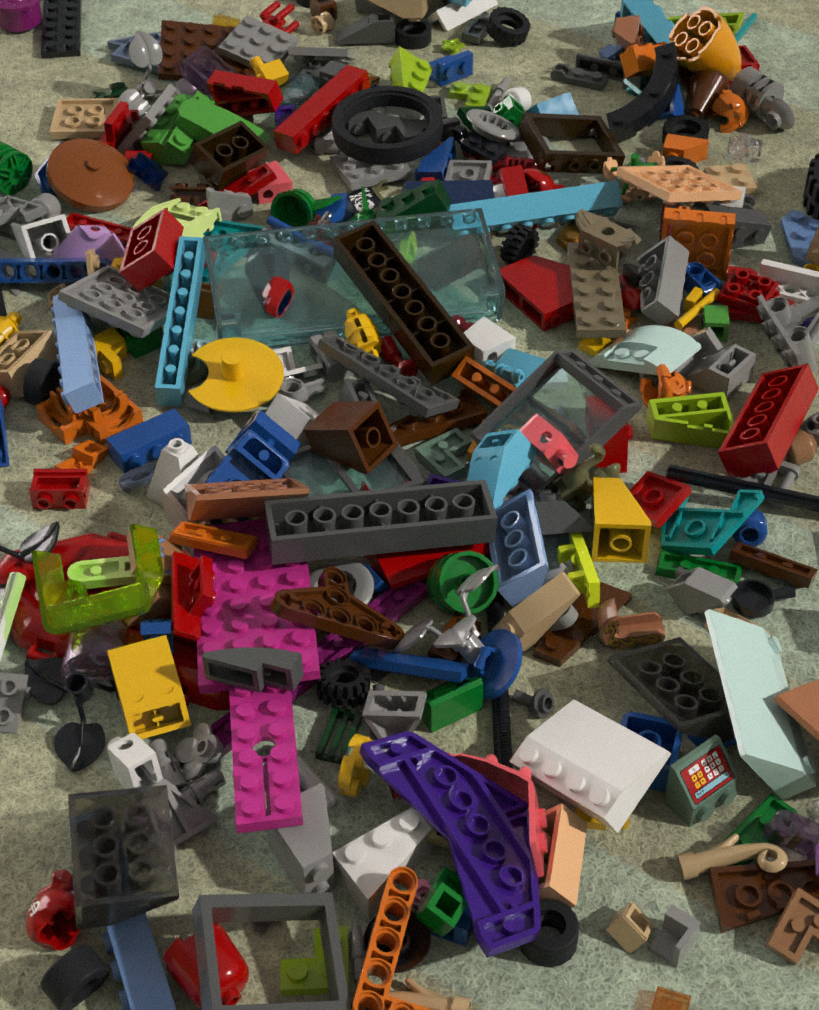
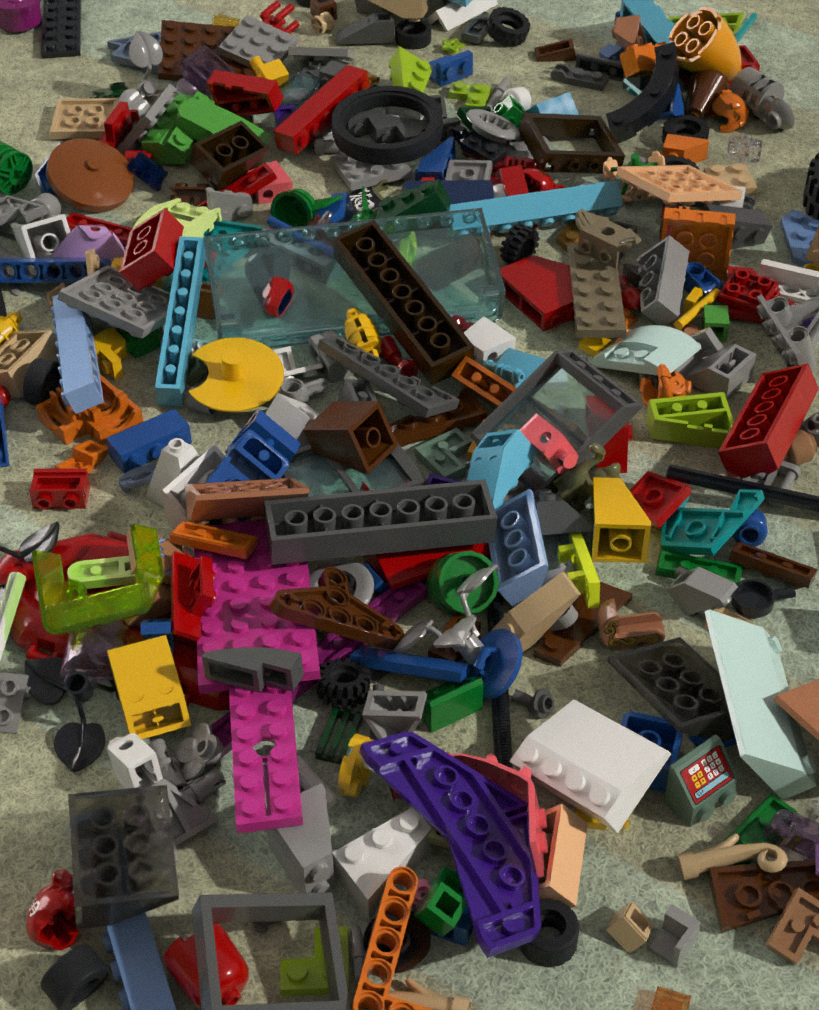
none -> reddish brown slope [534,39,576,62]

